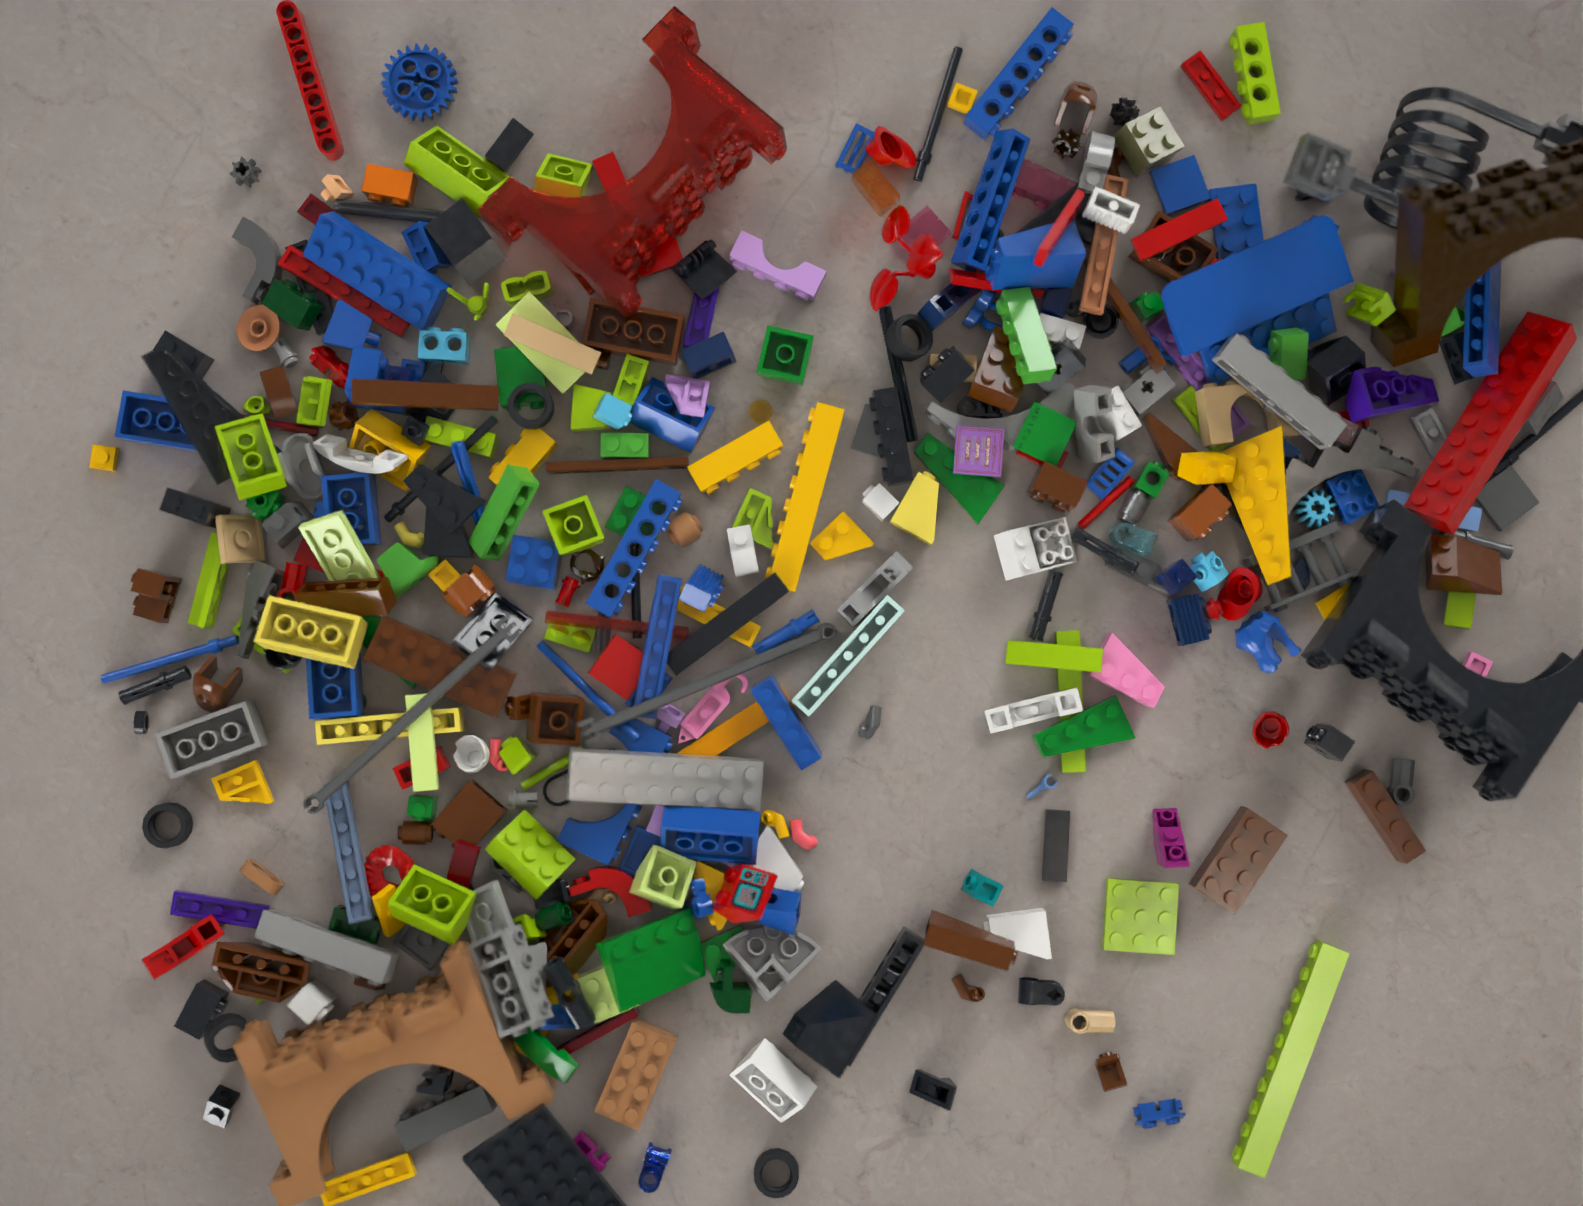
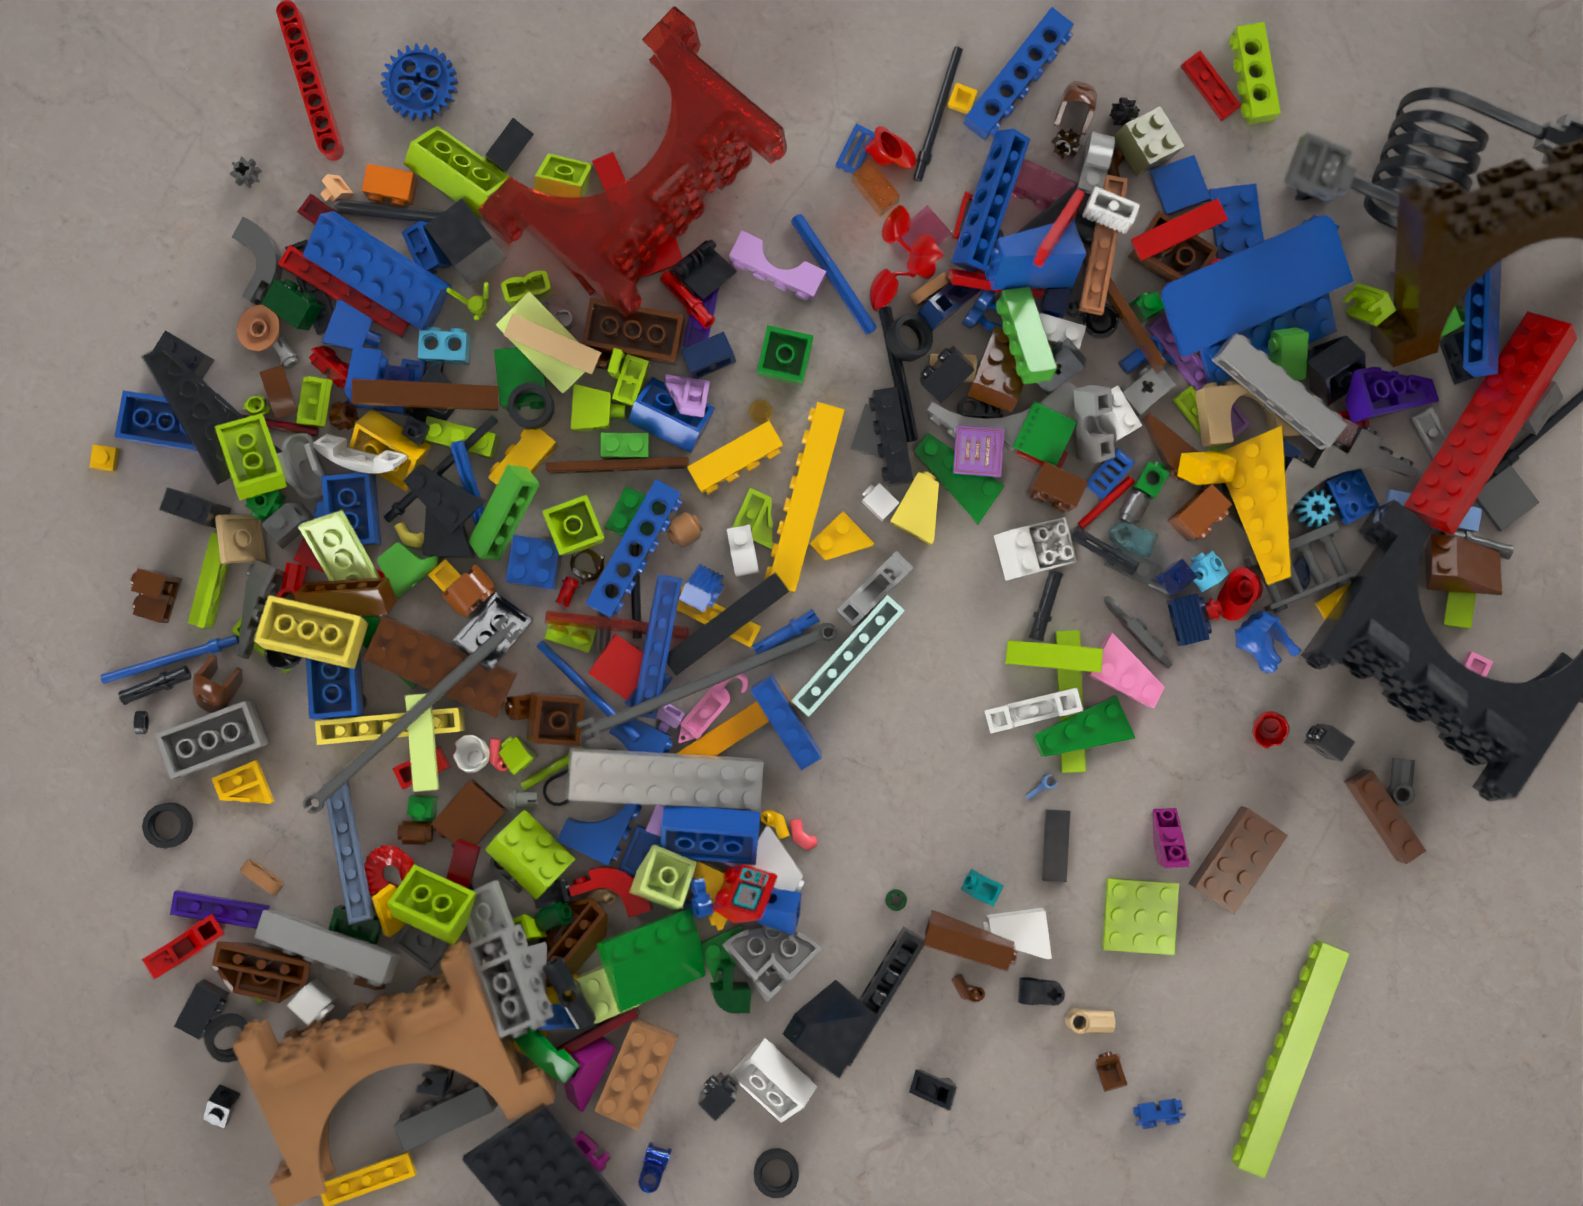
medium azure brick [592,393,632,430] -> none
dark grey arm [858,706,882,739] -> none
none -> magenta slope [563,1036,617,1112]
none -> lime tile [608,348,625,380]
none -> red pin [660,270,715,329]
none -> black brick [698,1072,737,1121]
none -> blue axle [791,214,877,335]
none -> dark green bush [885,889,907,911]
none -> medium nougat beam [910,272,951,307]
none -> dark grey plate [1104,596,1172,668]

